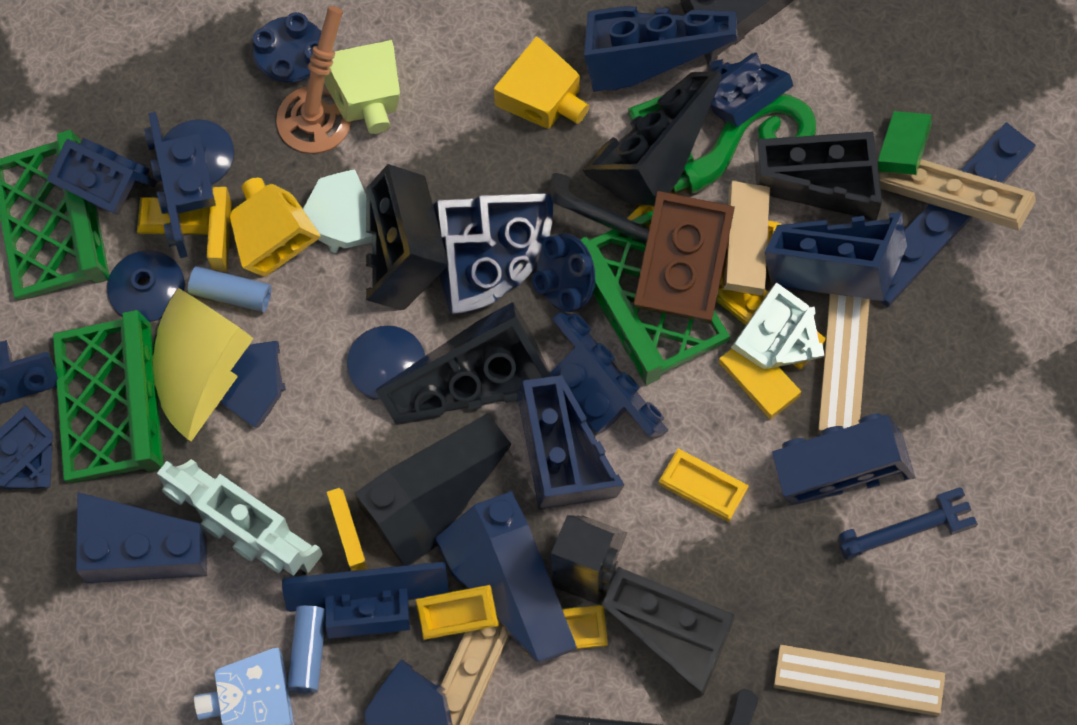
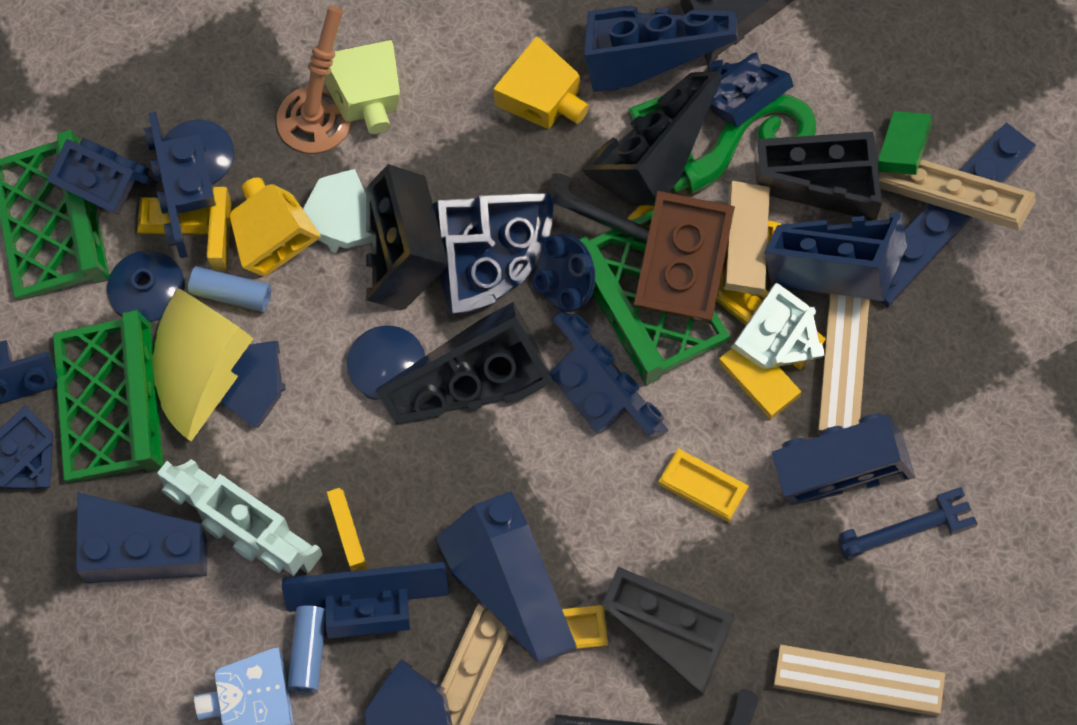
dark blue dish [252,12,321,83] -> none
black wedge [355,414,511,566] -> none
yellow tile [416,585,499,640] -> none
dark blue wedge [517,375,624,509] -> none
black wedge [551,515,628,604] -> none

